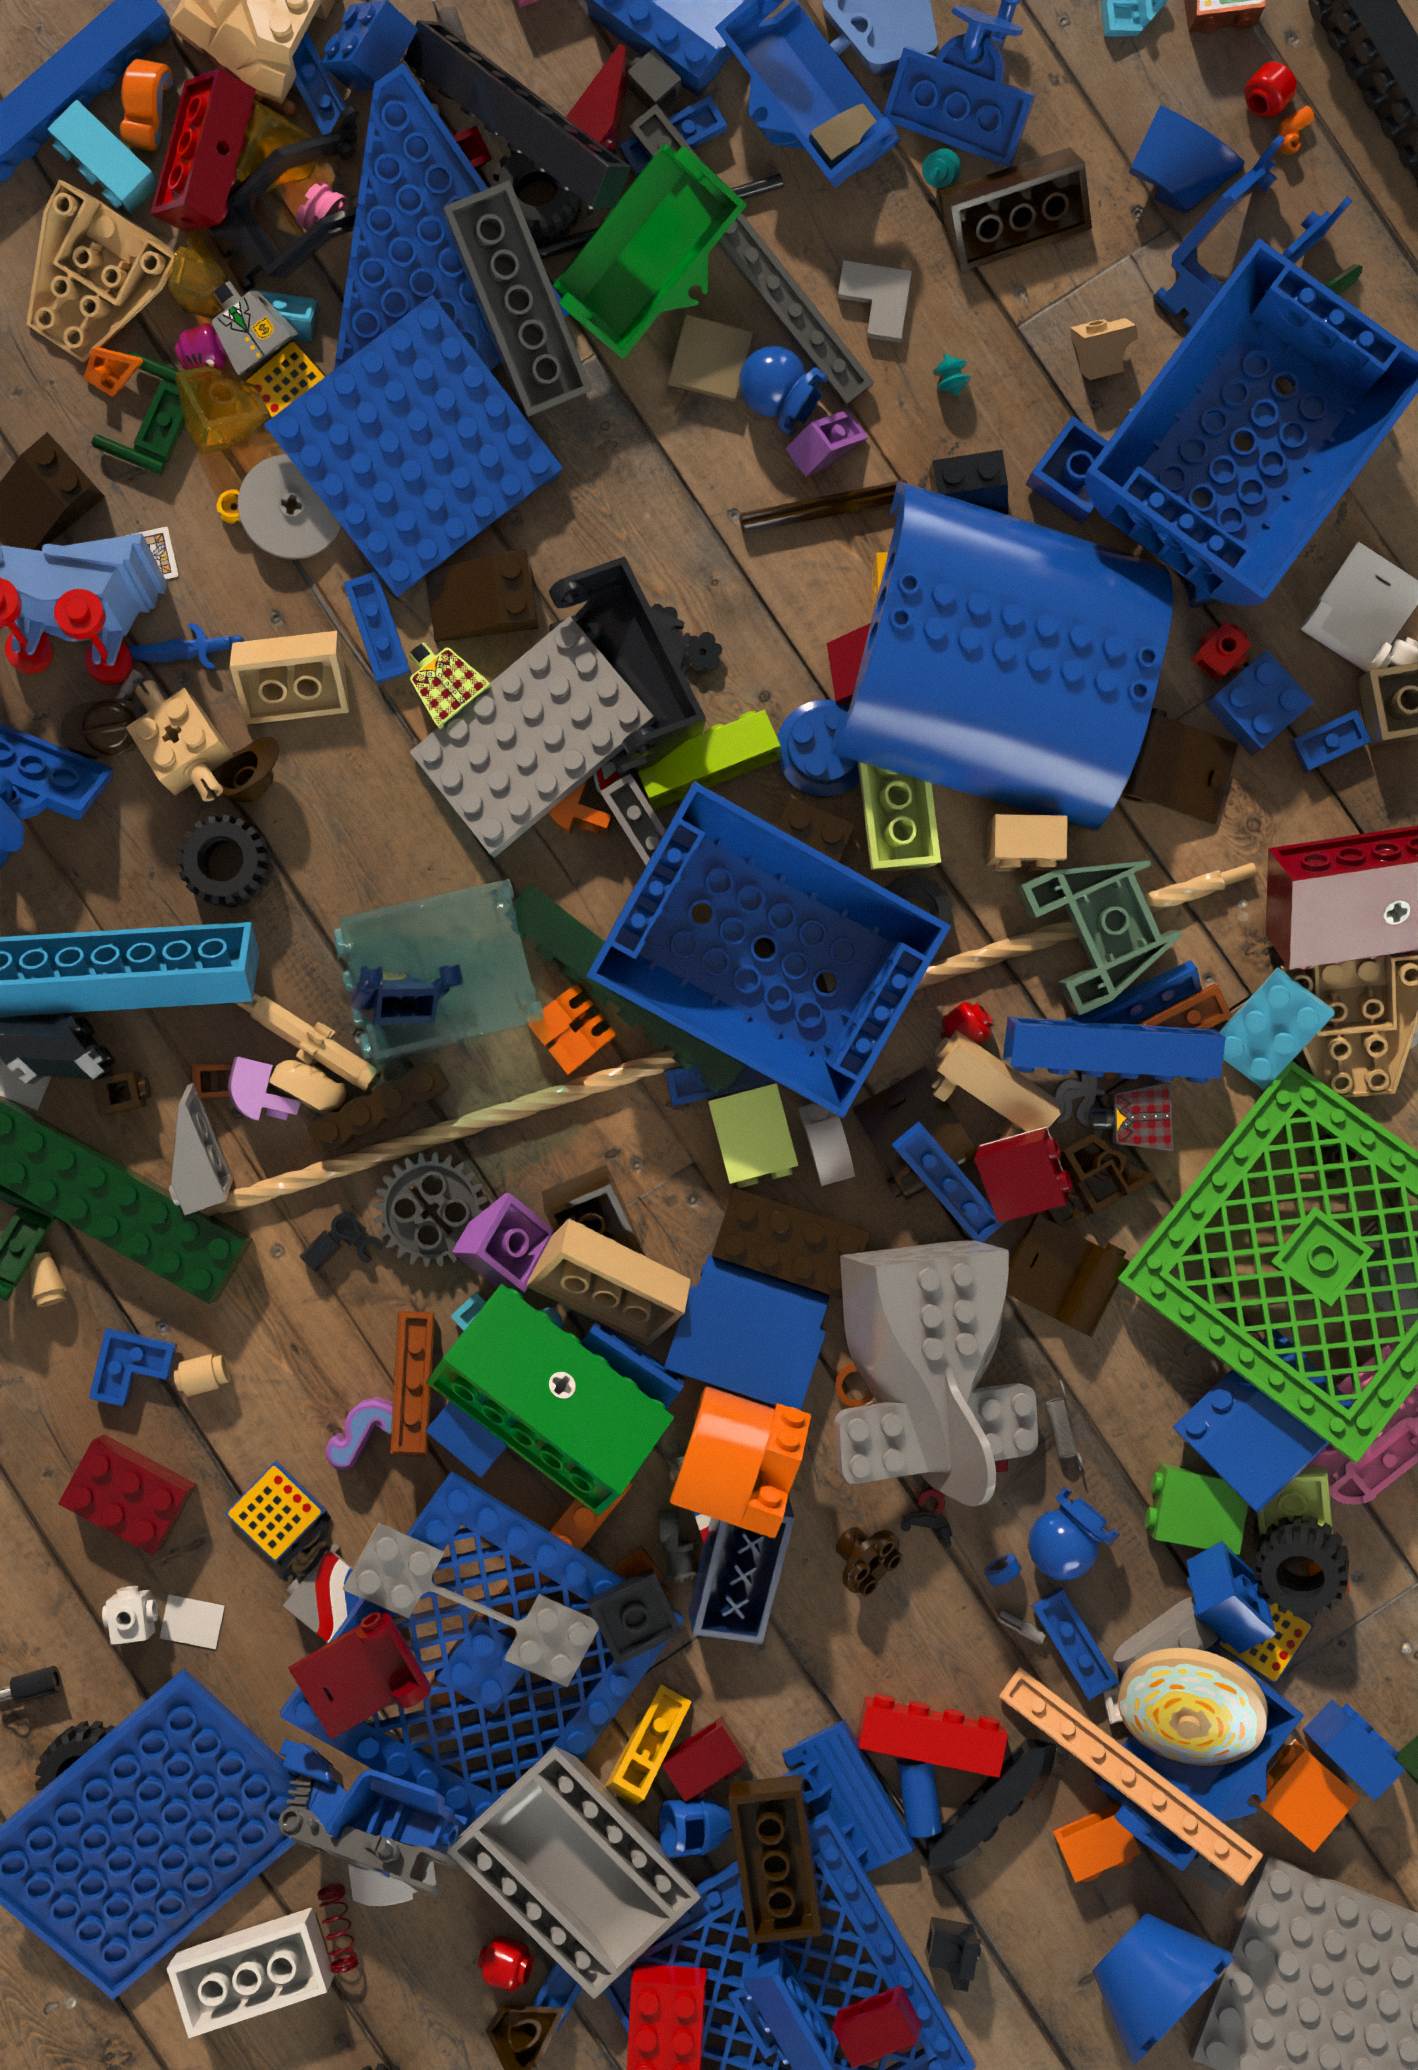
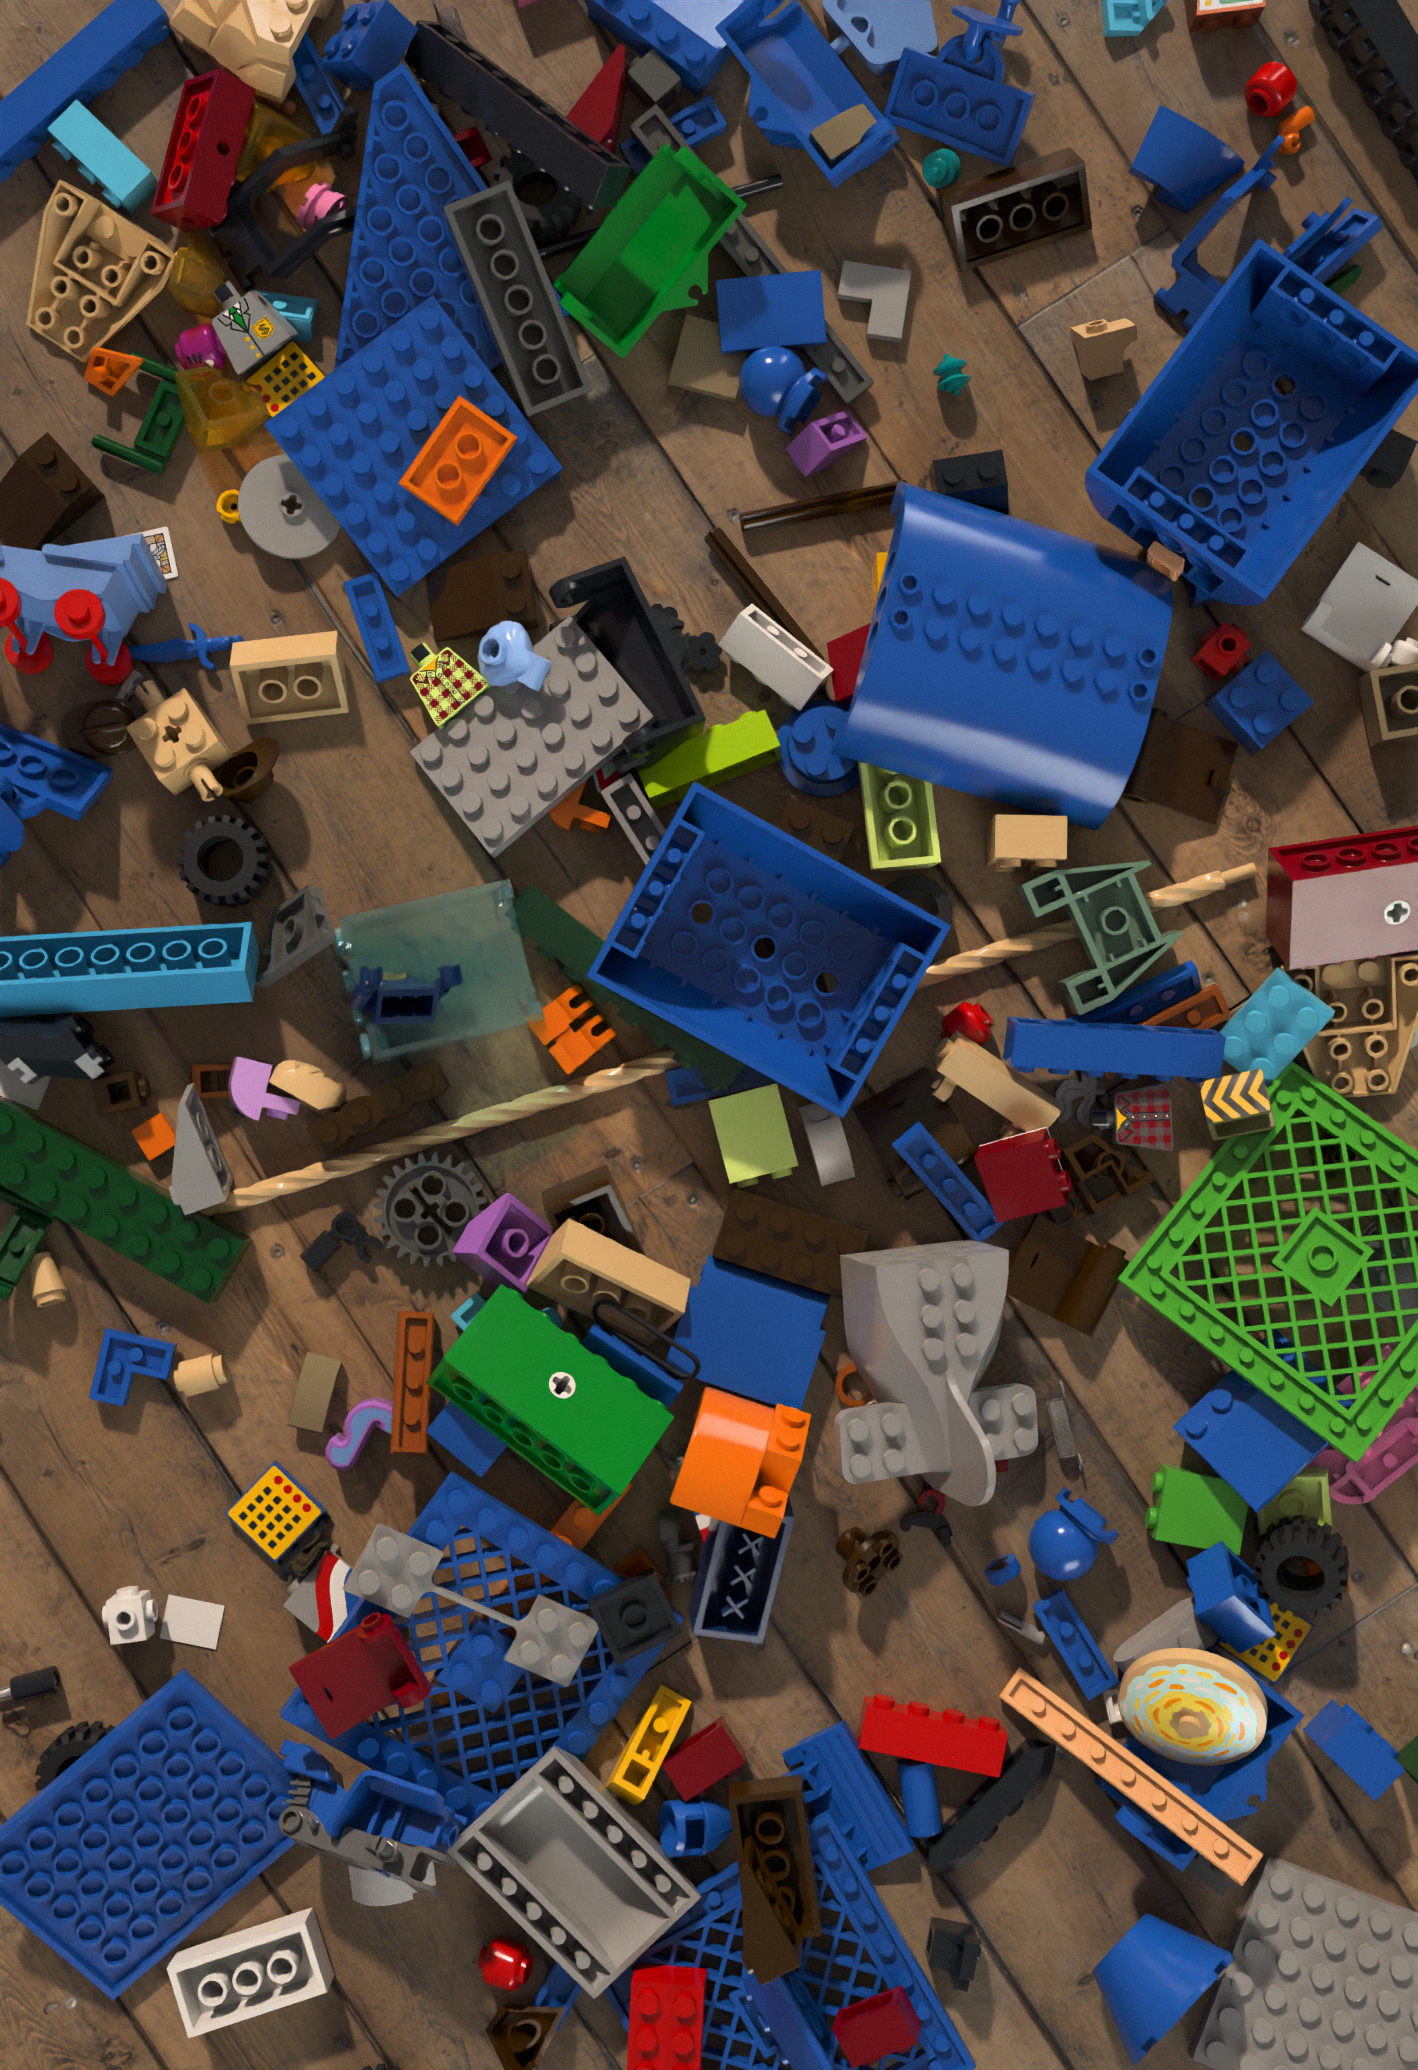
dark red brick [58,1434,197,1555] -> none
orange animal [120,59,174,152] -> none
tan piece [235,993,381,1093] -> none
dark red piece [317,1885,359,1973] -> none
blue brick [1025,416,1108,525] -> none
orange brick [1052,1803,1141,1883] -> none
orange piece [1251,1739,1360,1852] -> none
blue plate [1290,710,1372,773] -> none
none -> orange tile [131,1112,176,1161]
none -> dark grey wing [255,884,335,989]
none -> dark tan slope [288,1352,342,1434]
none -> orange tile [398,395,518,527]
none -> light blue animal [477,620,552,691]
none -> black piece [592,1299,701,1379]
none -> dark brown axle [704,527,824,661]
none -> blue tile [715,270,827,354]
none -> white brick [718,604,834,711]
none -> dark brown slope [741,1836,803,1986]
none -> light nougat tile [1146,541,1185,582]
none -> piece [1199,1069,1275,1141]
none -> blue plate [1295,208,1383,284]
none -> black brick [1358,429,1418,489]

